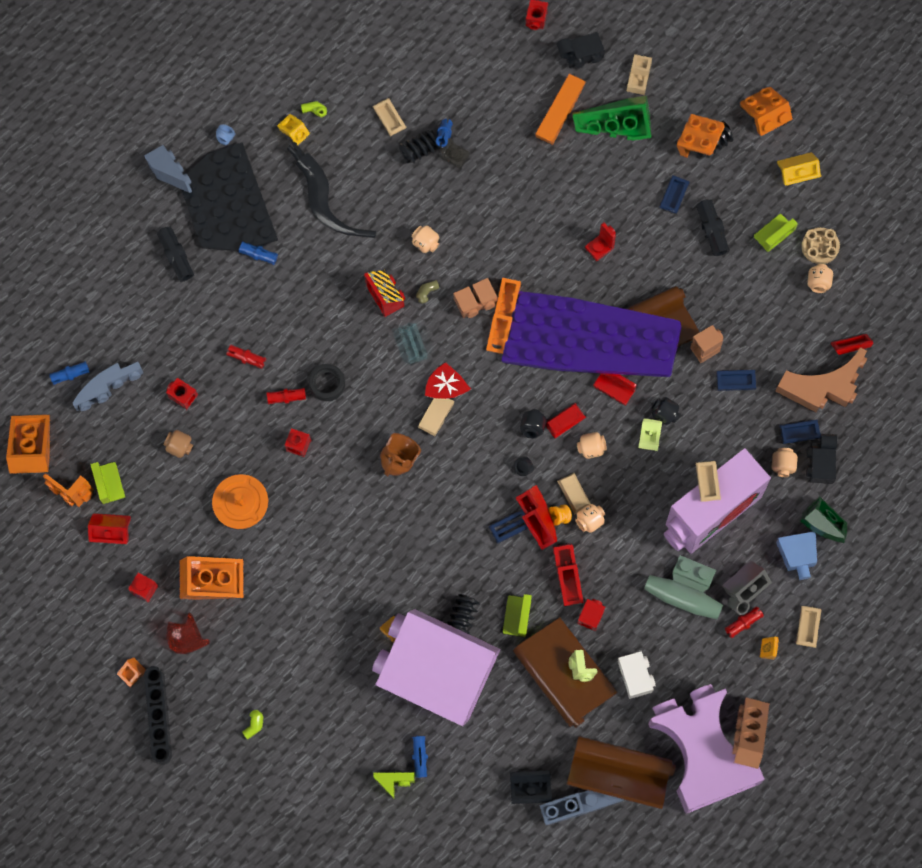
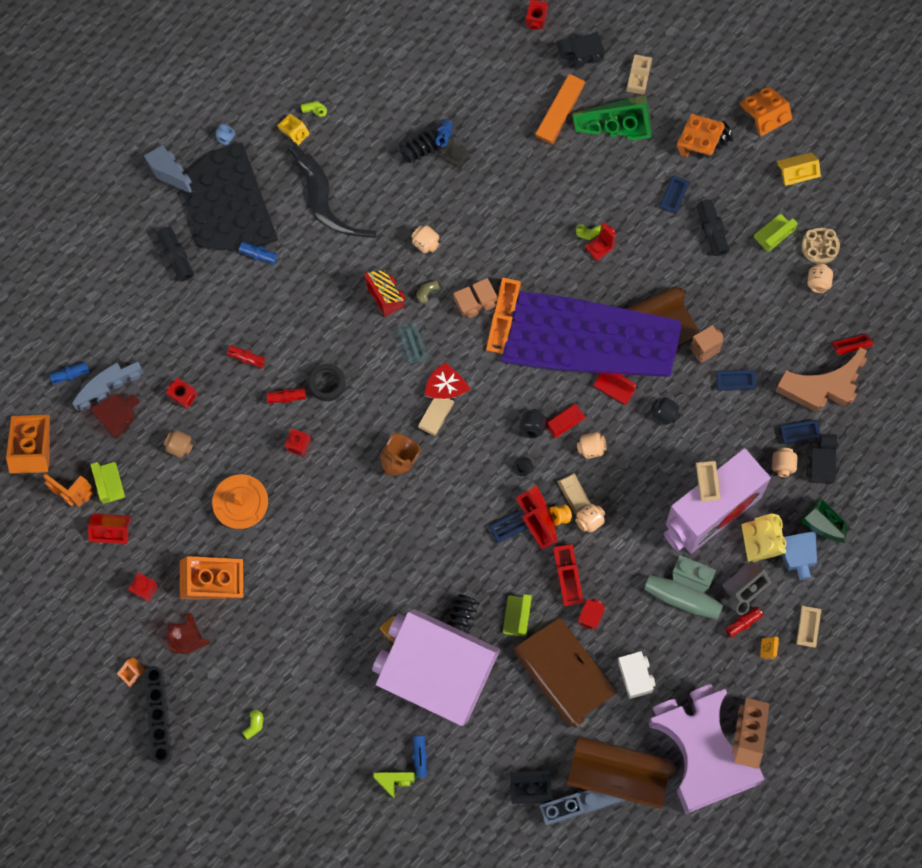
tan tile [373,98,406,136] -> none
yellowish green bracket [569,650,597,682] -> none
yellowish green bracket [639,419,662,451] -> none
none -> clear red torso [91,394,140,440]
none -> lime arm [576,224,601,240]
none -> light yellow plate [741,513,786,562]

